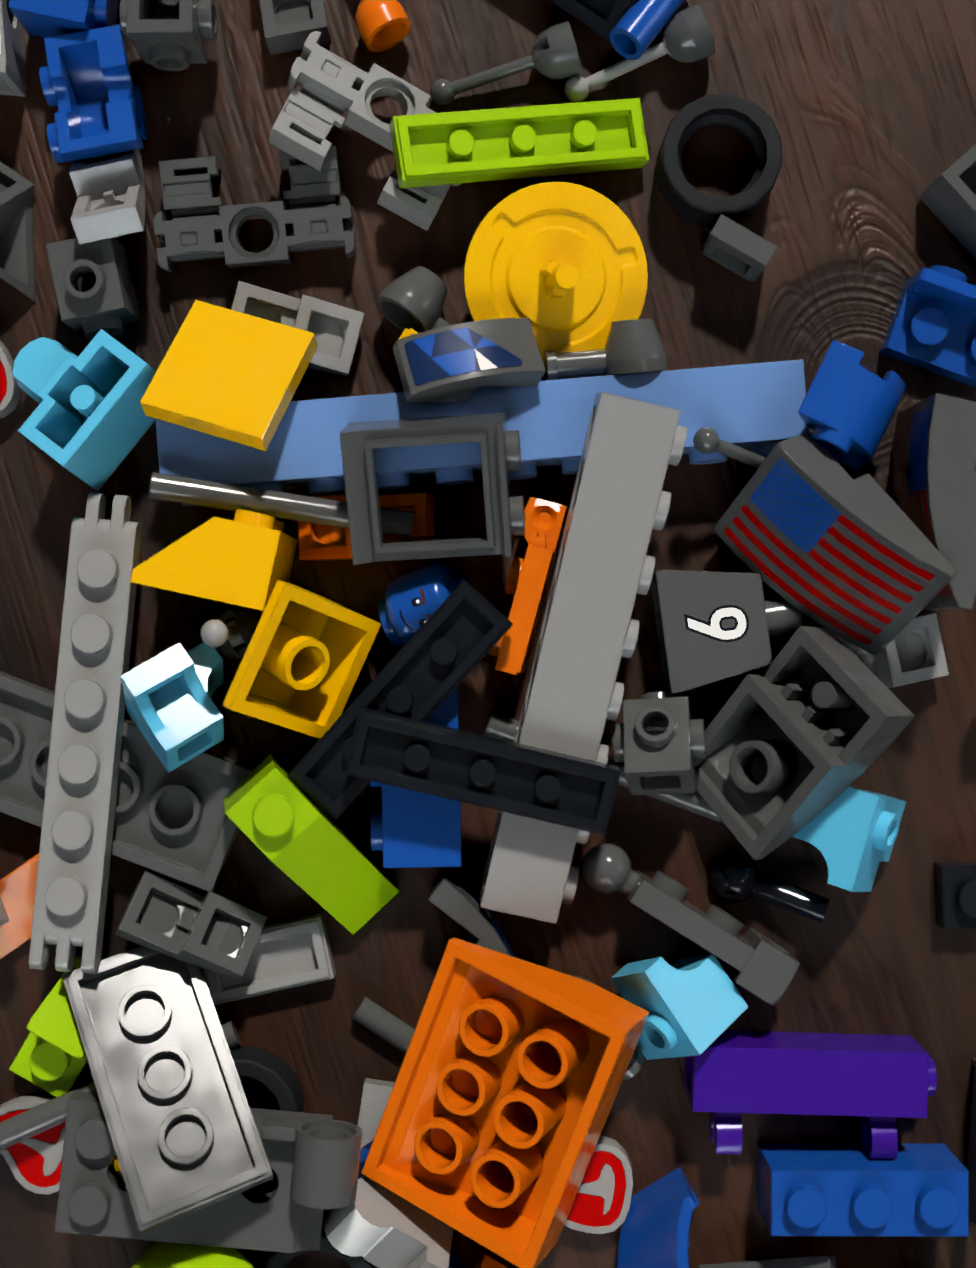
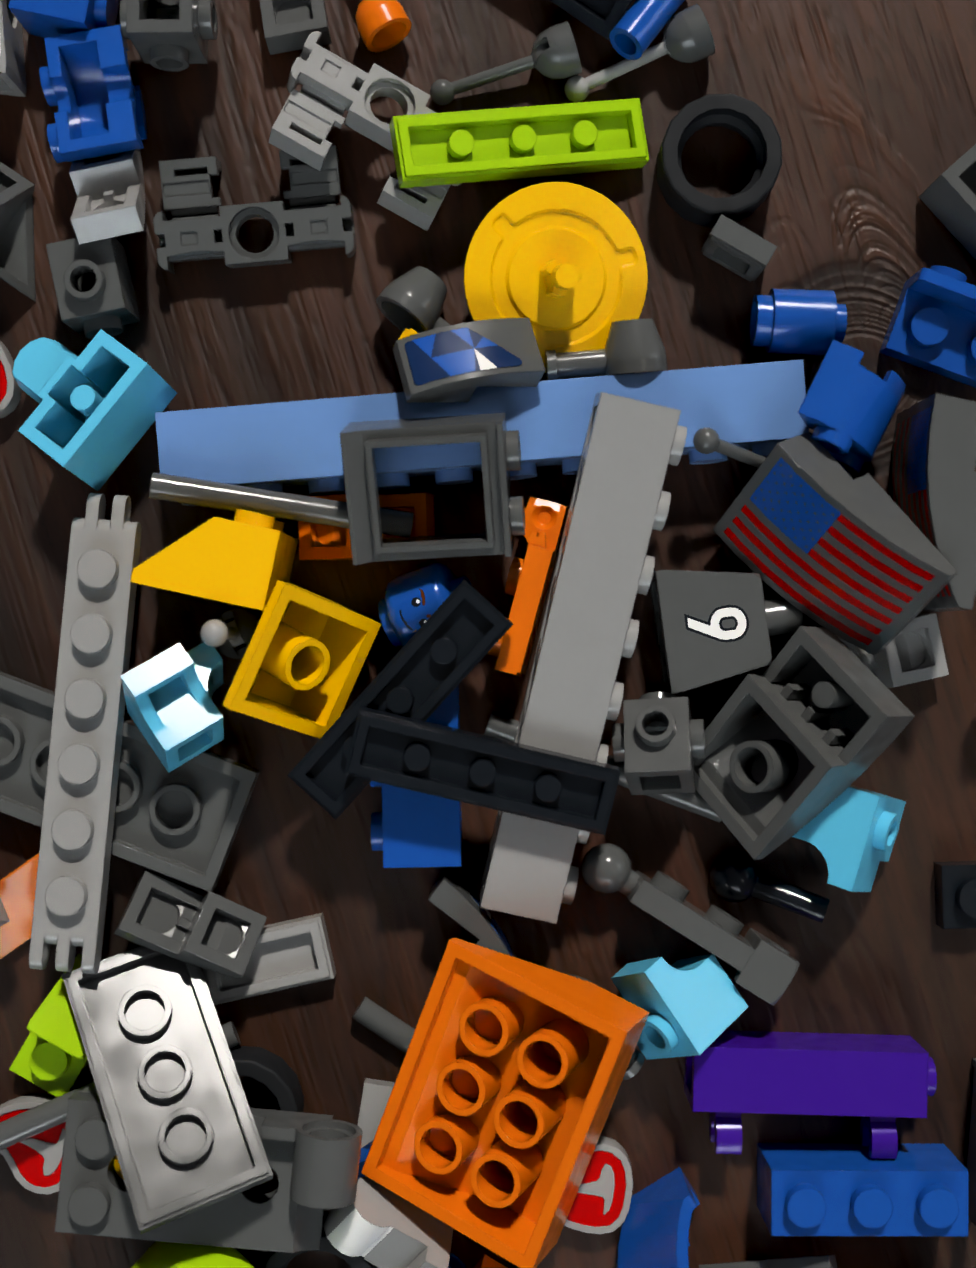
yellow tile [140,300,318,451] -> none
lime slope [223,754,400,935] -> none
light grey slope [231,281,364,376] -> none
none -> blue brick [749,288,847,355]

